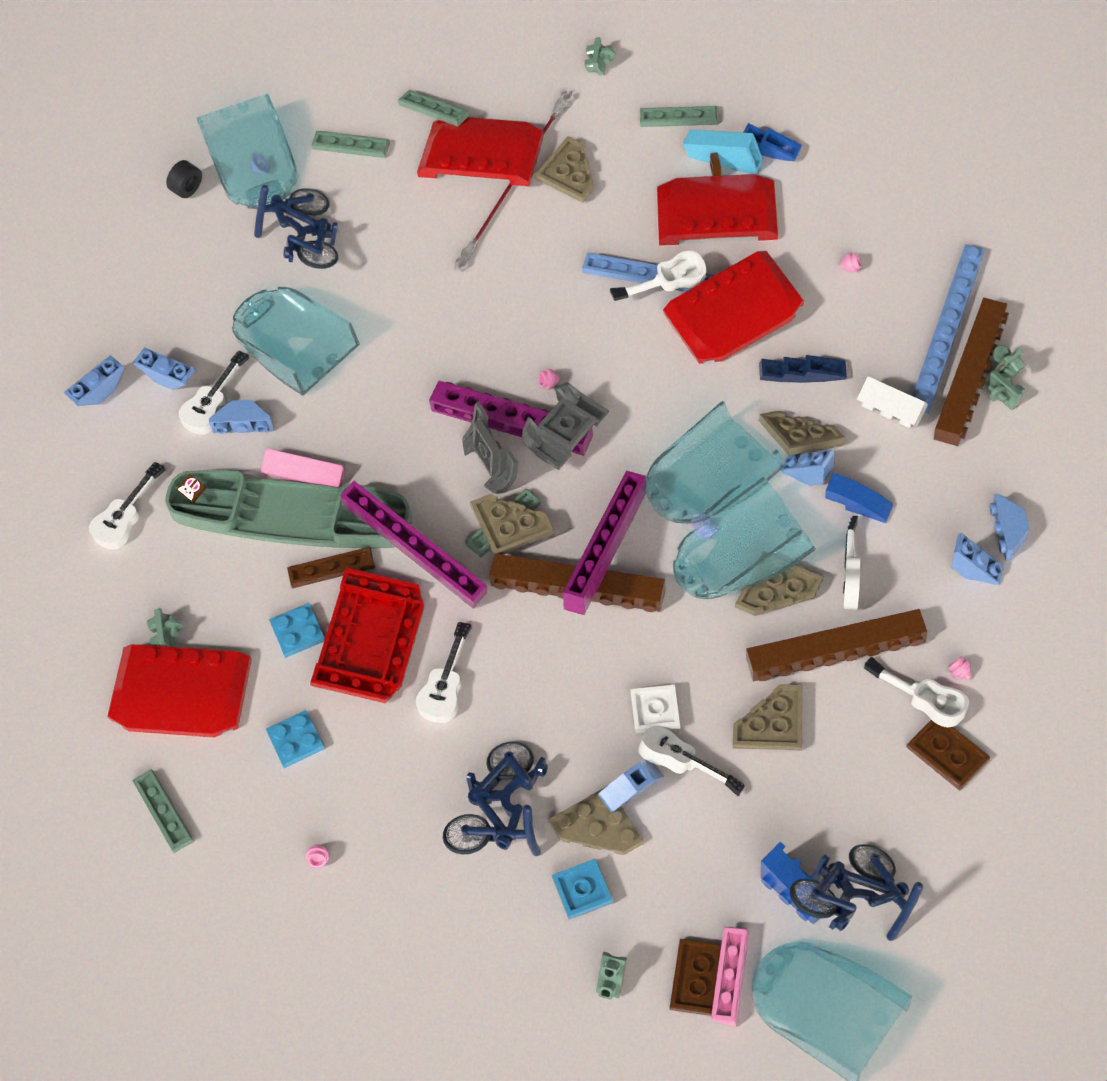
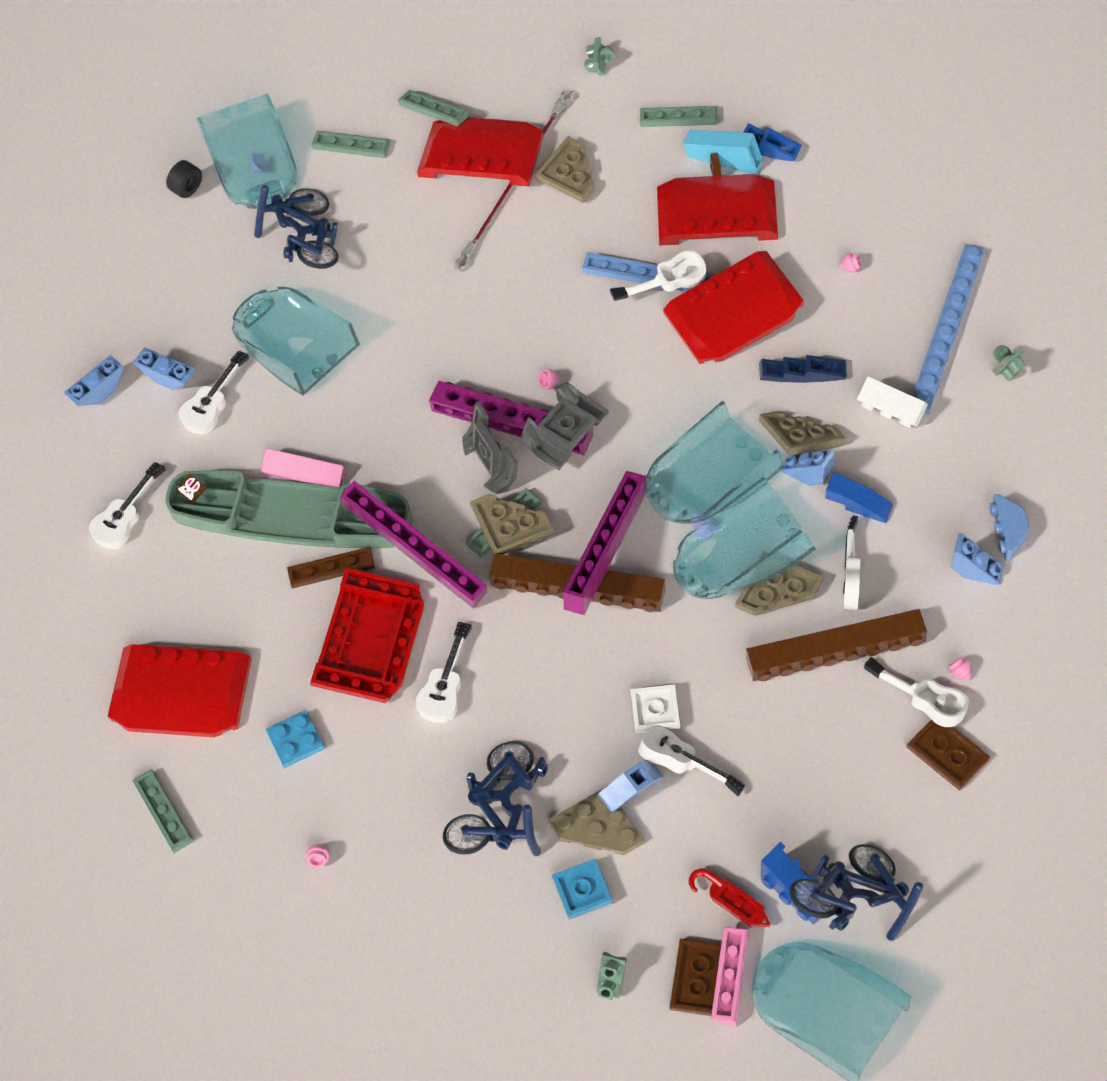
sand green hips [147,608,183,647] -> none
medium blue slope [209,400,274,434] -> none
dark azure plate [269,603,325,658] -> none
dark tan plate [733,684,803,751] -> none
reddish brown brick [934,297,1009,446] -> none
sand green hips [984,370,1025,410] -> none
none -> red plate [688,868,770,928]

